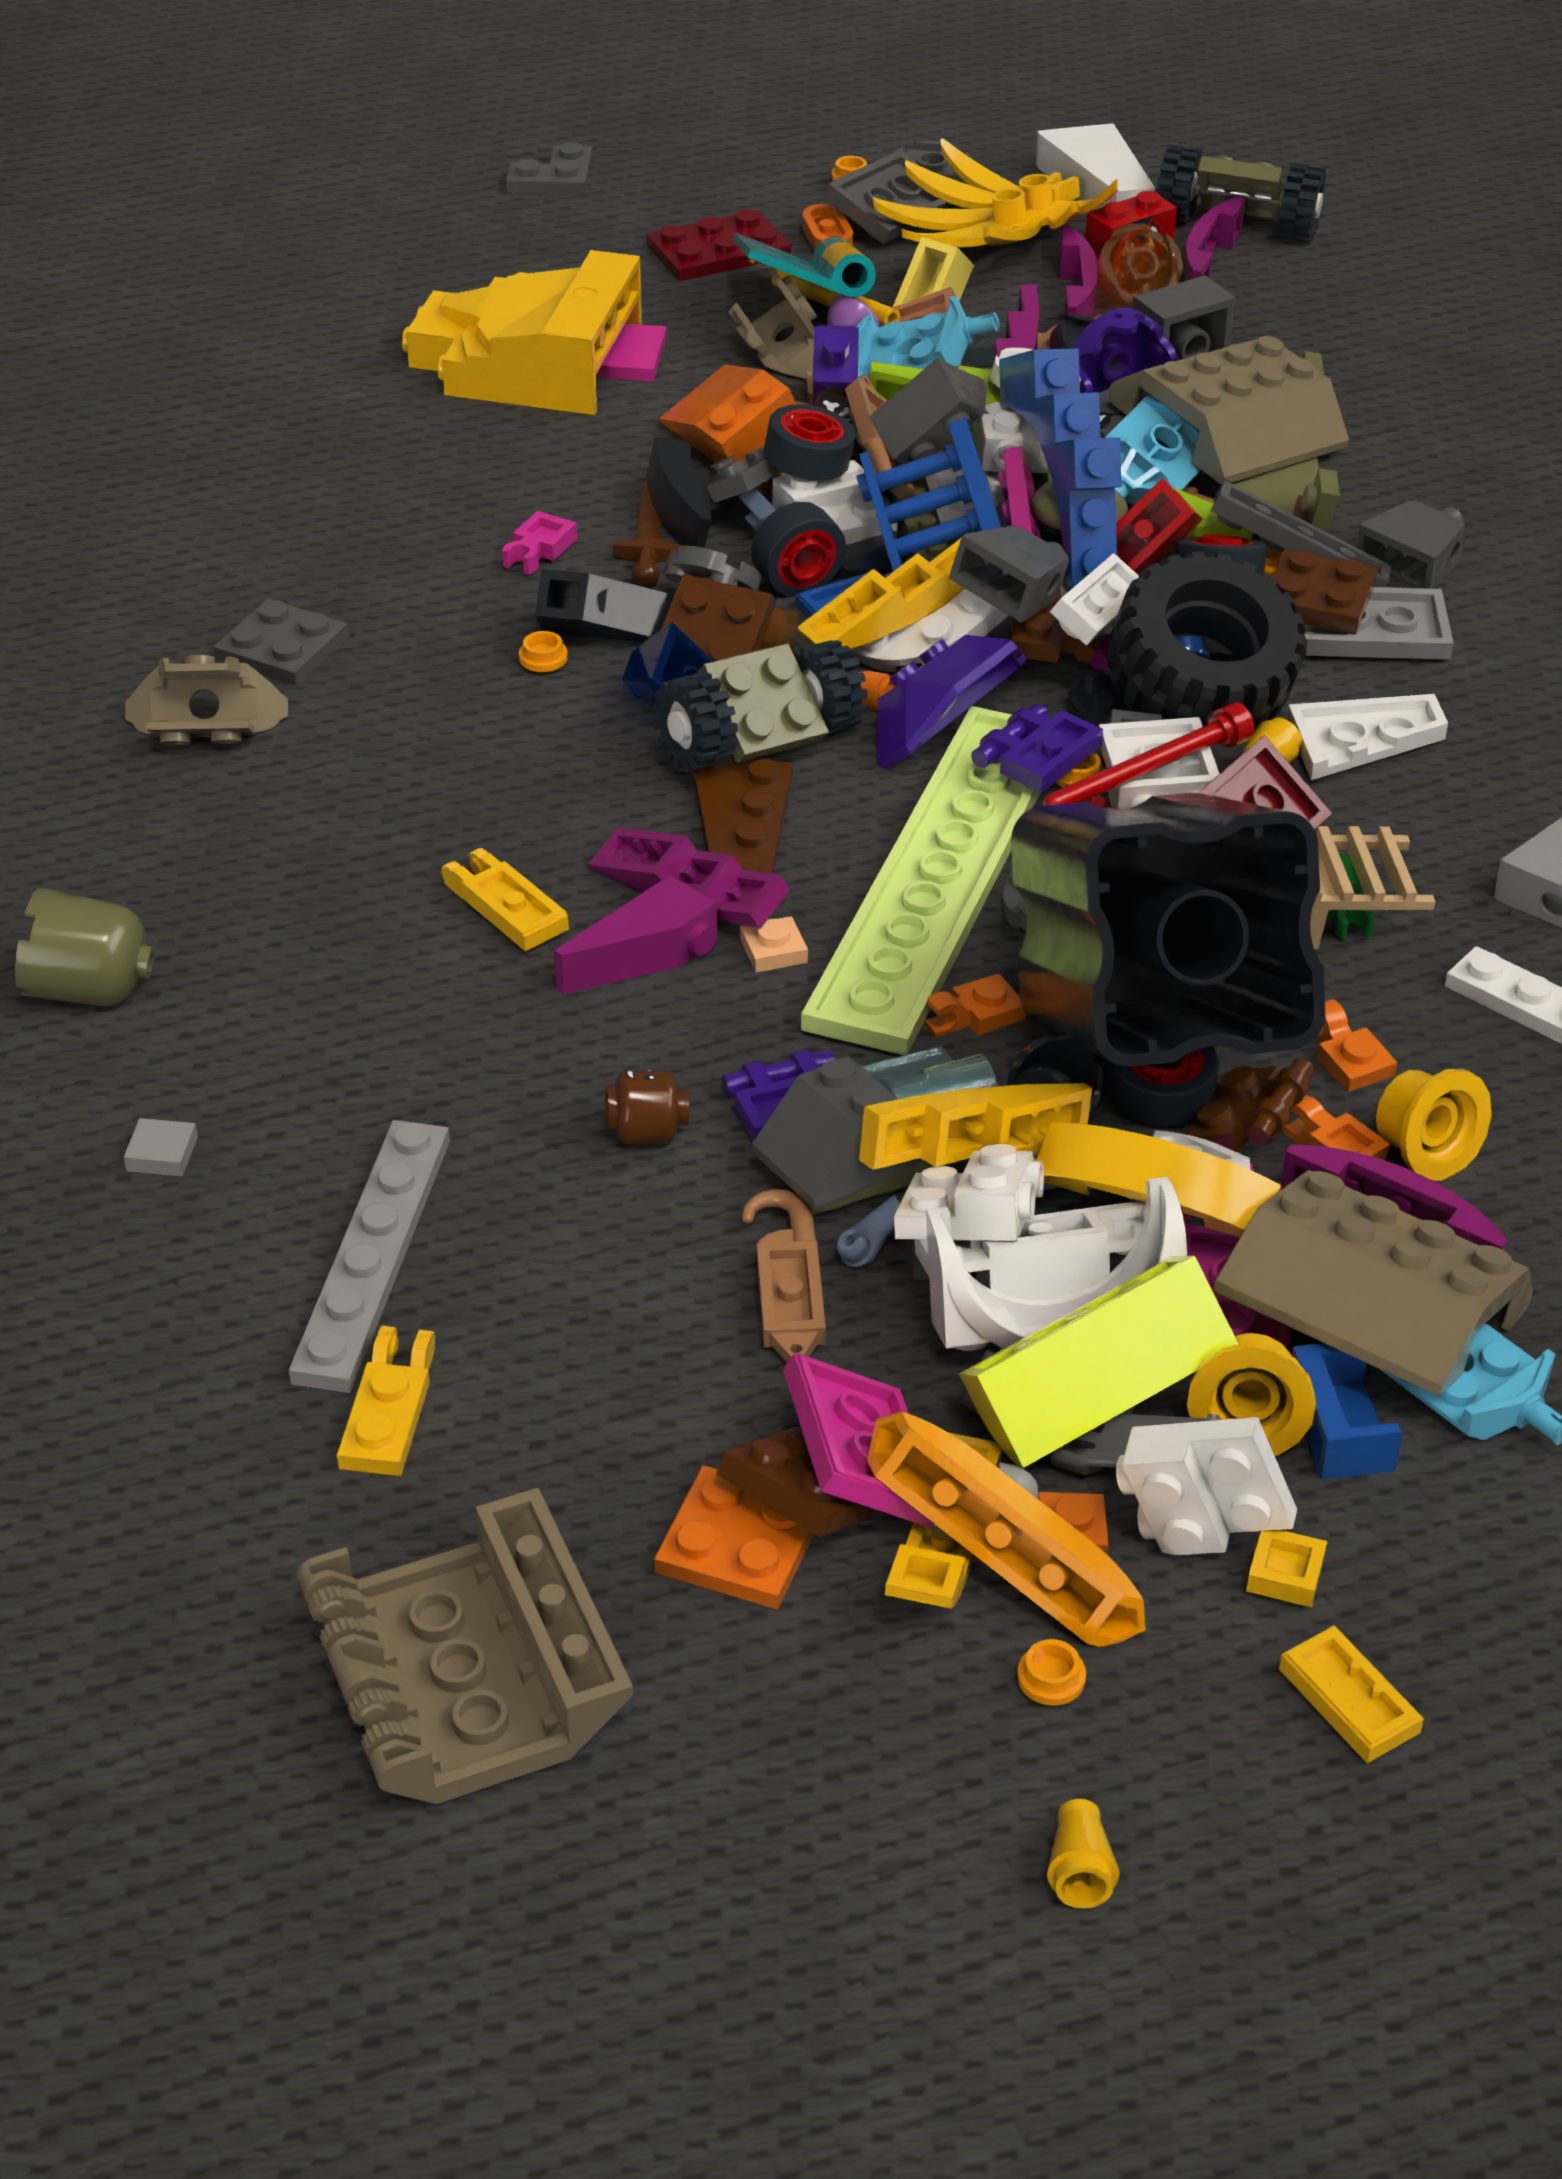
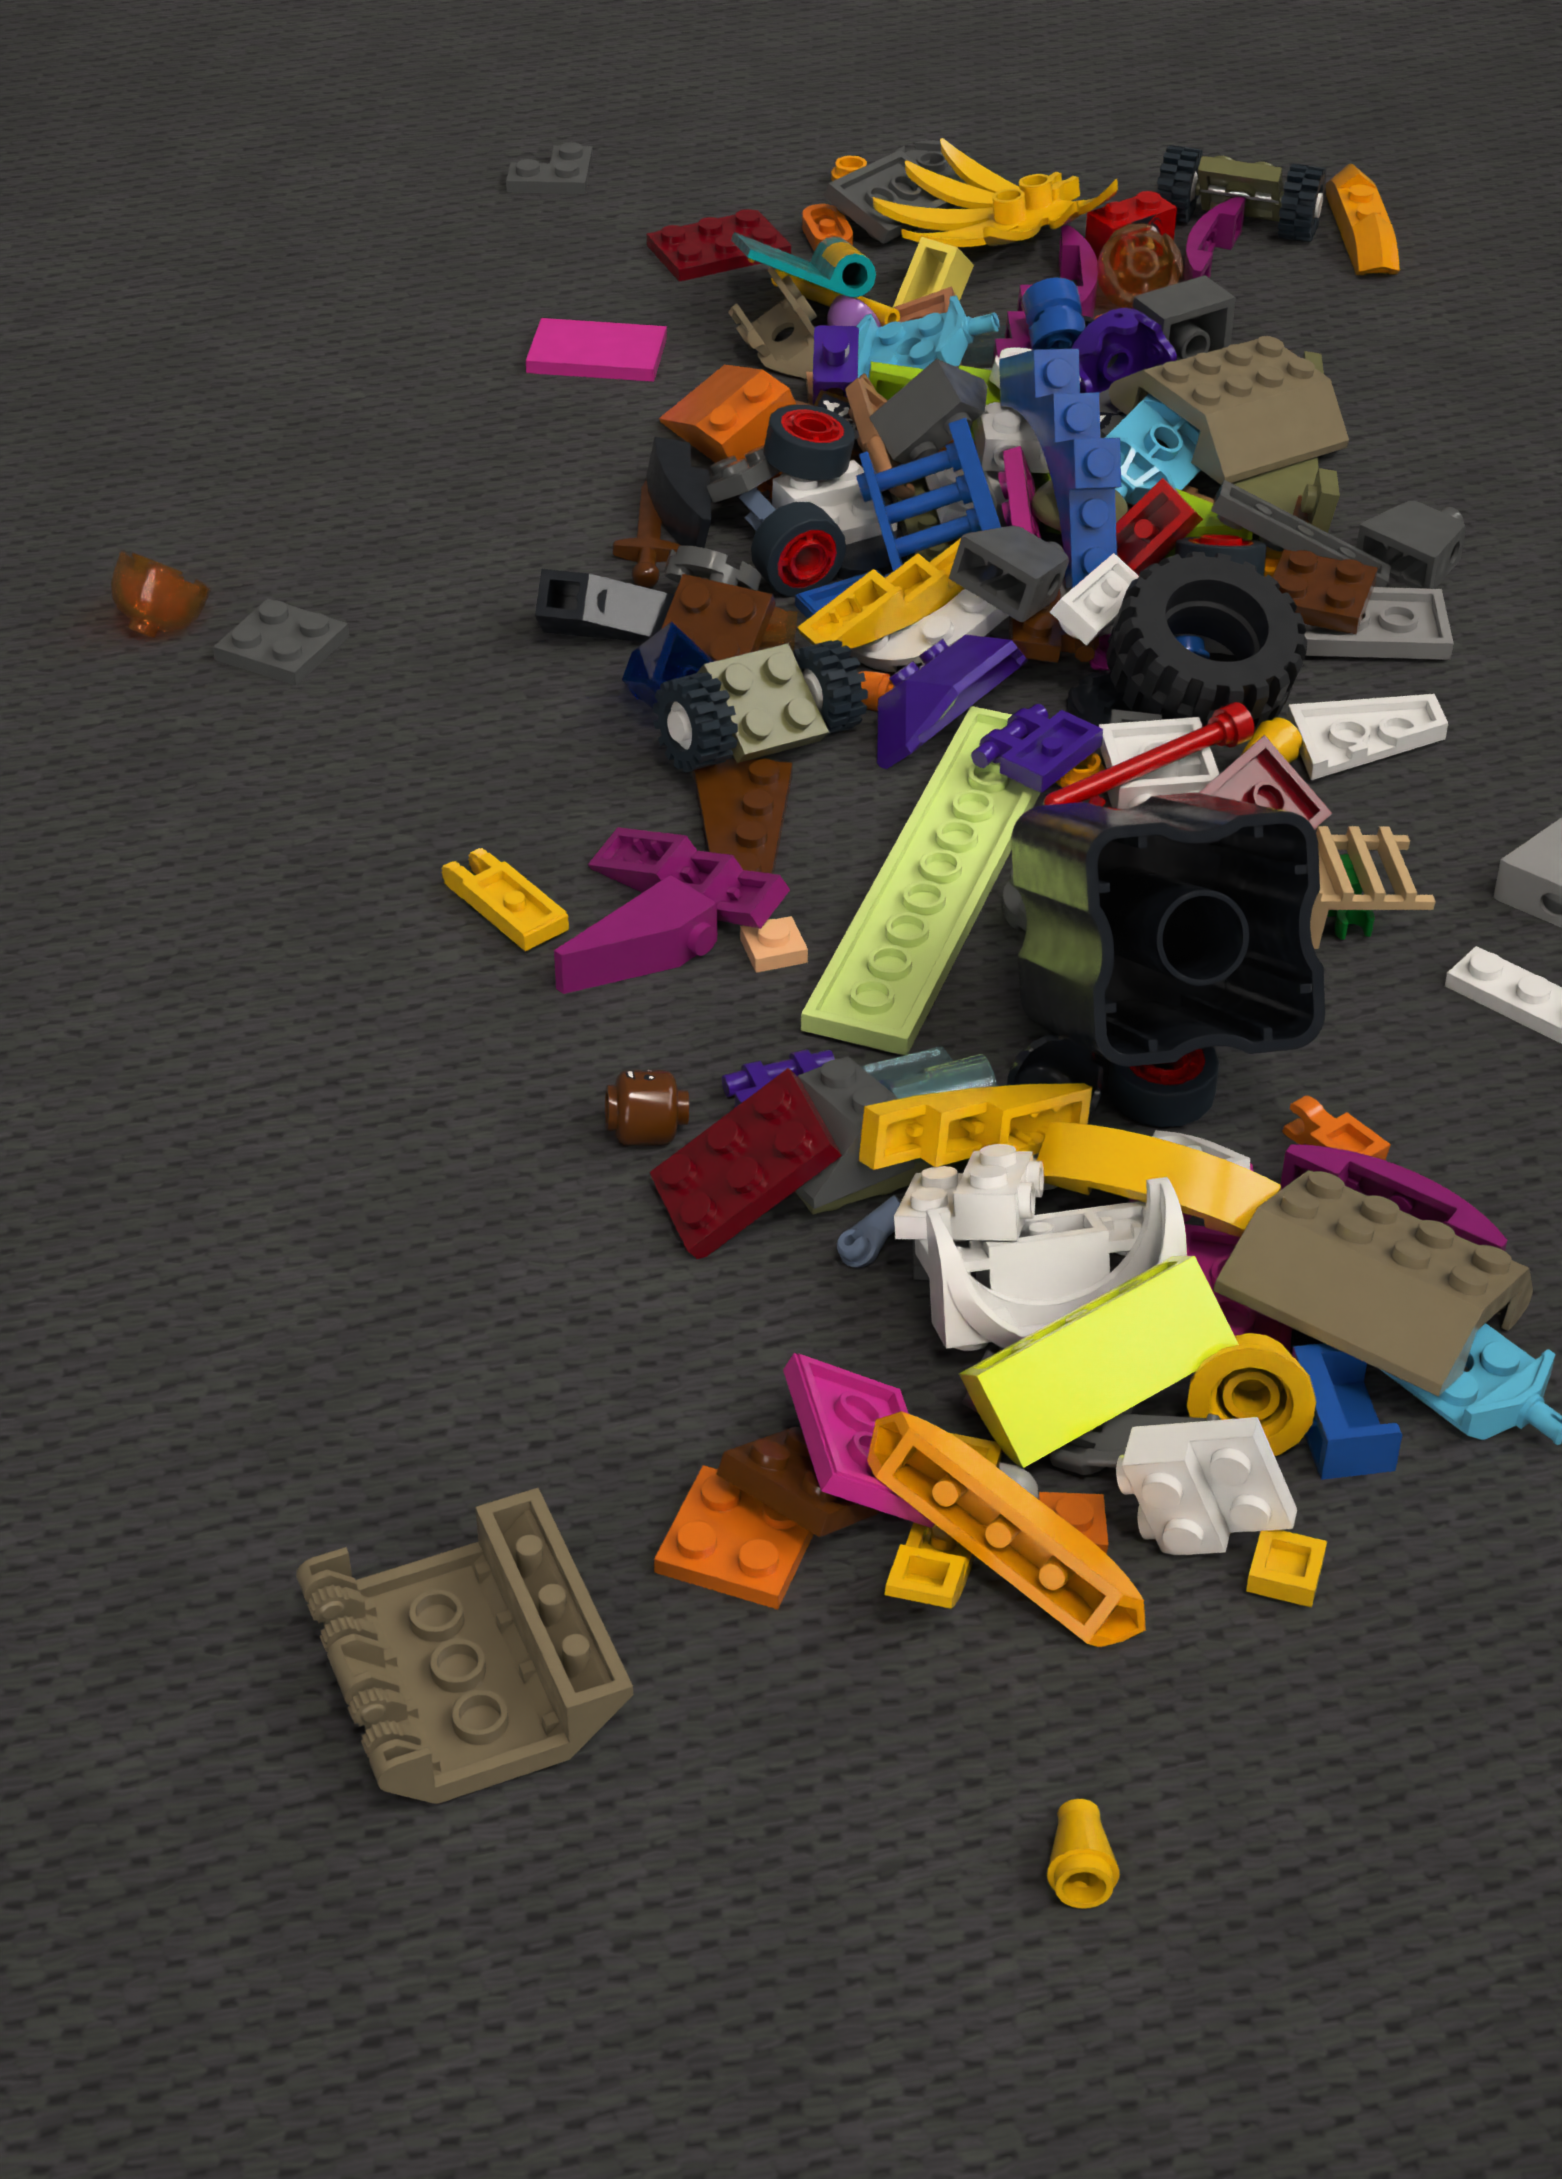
olive cylinder [15,887,155,1007] -> none
light grey tile [123,1118,198,1176] -> none
dark tan piece [125,655,288,746] -> none
light grey plate [289,1120,450,1393] -> none
yellow hinge [337,1326,435,1476] -> none
yellow panel [402,250,642,415] -> none
dark pink plate [502,511,578,575] -> none
light orange plate [519,631,568,672] -> none
medium nougat plate [742,1189,826,1363] -> none
orange plate [925,974,1026,1038] -> none
light orange plate [1017,1639,1086,1706] -> none
white slope [1036,123,1155,210] -> none
reddish brown plate [1185,1058,1314,1152] -> none
yellow plate [1279,1626,1424,1764] -> none
orange plate [1316,999,1398,1092] -> none
yellow piece [1376,1069,1492,1181] -> none
none -> clear orange cylinder [111,550,212,638]
none -> dark red plate [649,1068,842,1259]
none -> blue wheel [1022,278,1086,350]
none -> light orange brick [1326,164,1400,275]

